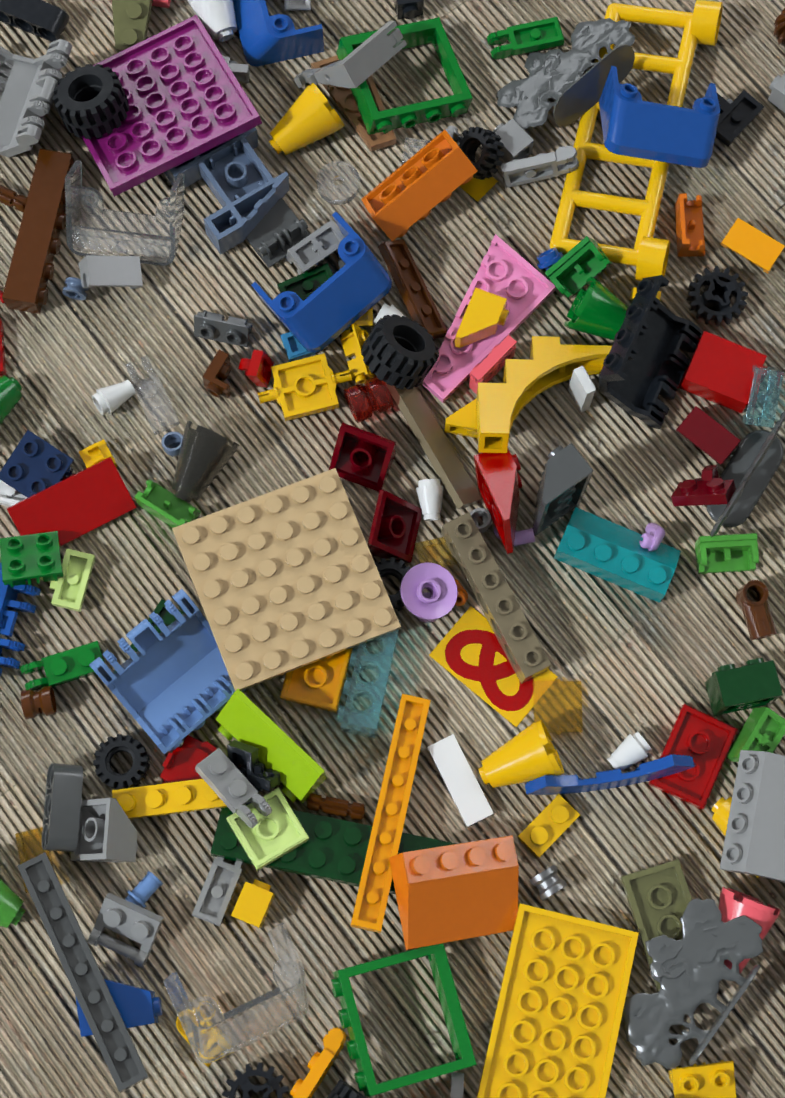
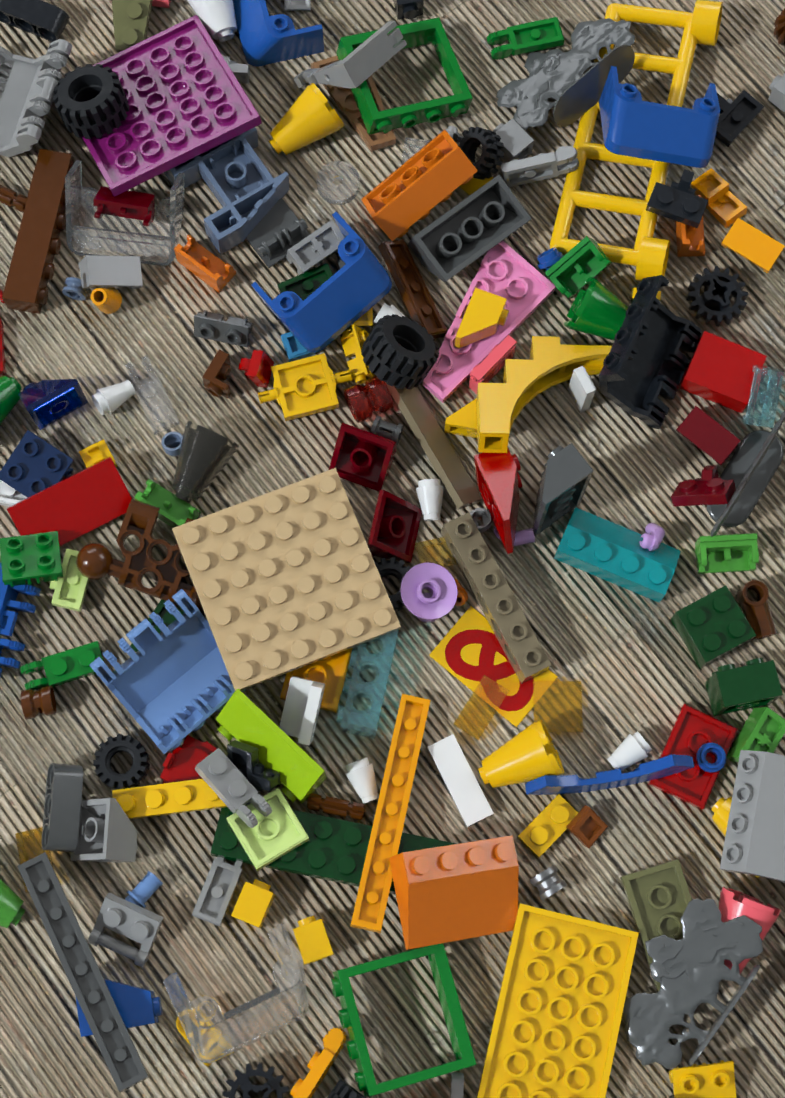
none -> clear blue slope [18,379,88,430]
none -> reddish brown connector [76,499,206,617]
none -> light orange cone [91,287,122,314]
none -> dark red hinge [94,186,155,227]
none -> orange hinge [174,234,236,293]
none -> white panel [279,676,326,746]
none -> yellow brick [293,915,334,965]
none -> white cone [345,757,379,804]
none -> dark grey bush [370,415,404,447]
none -> dark grey slope [408,175,532,282]
none -> clear yellow tile [453,675,509,741]
none -> dark orange tile [566,805,608,848]
none -> black hinge [646,169,708,228]
none -> dark green brick [670,585,756,669]
none -> light orange slope [691,168,747,228]
none -> blue plate [696,743,727,773]

